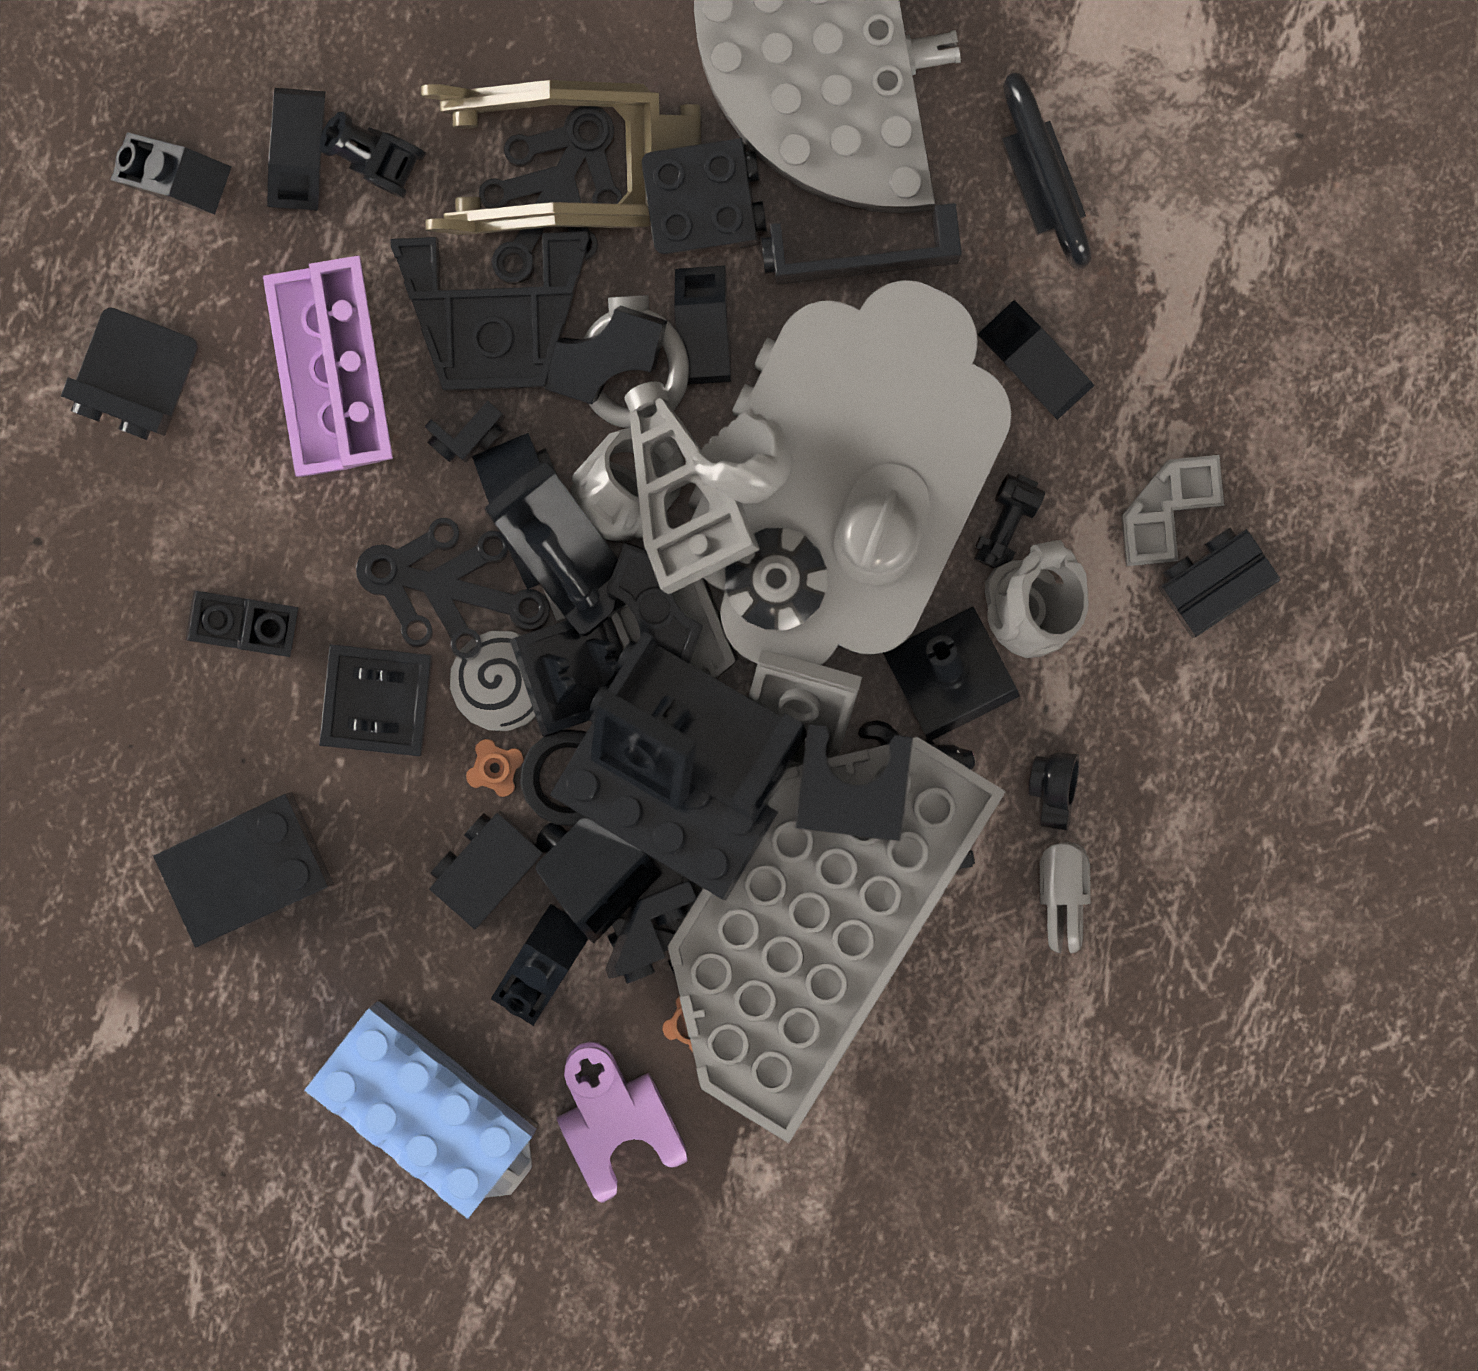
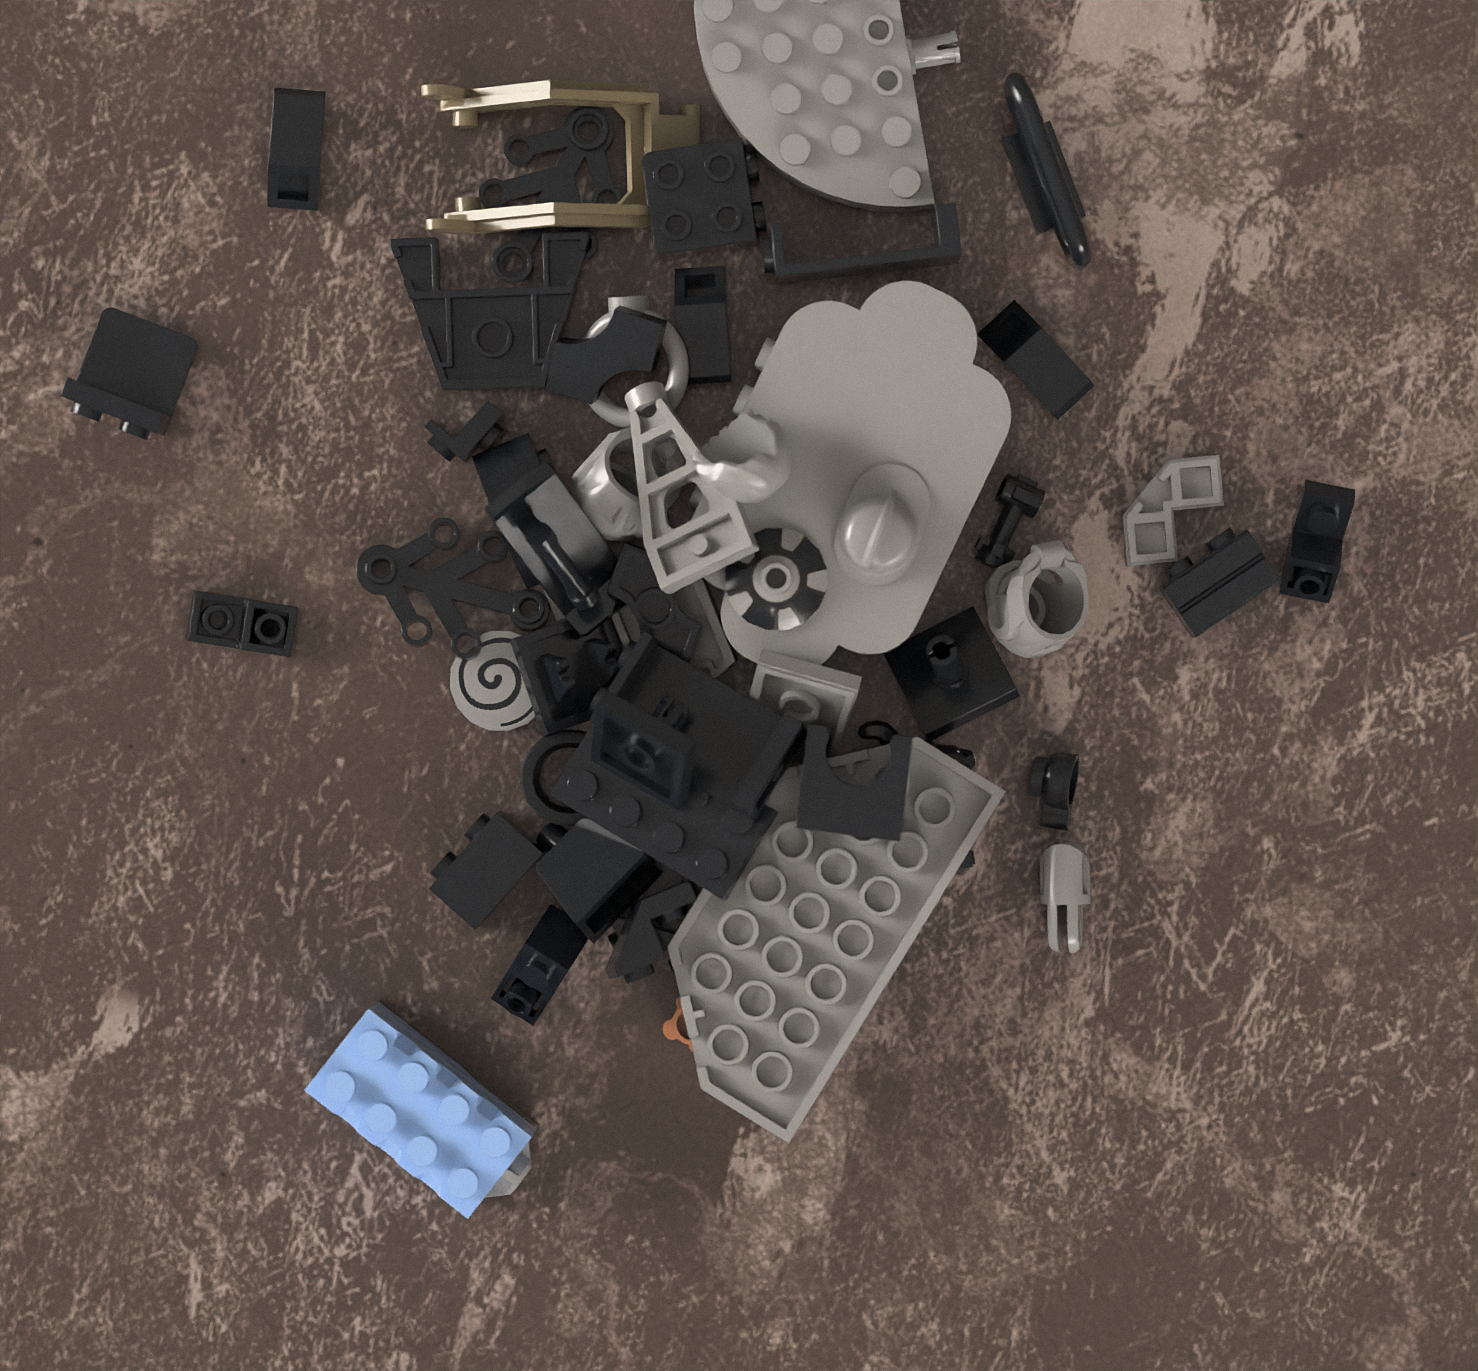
black slope [111,132,232,215] -> none
black slope [153,792,334,948] -> none
lavender slope [263,256,393,477] -> none
black plate [319,644,433,756] -> none
black connector [320,111,426,199] -> none
nougat plate [466,739,524,797] -> none
lavender piece [557,1042,688,1203] -> none
none -> black slope [1279,480,1355,603]

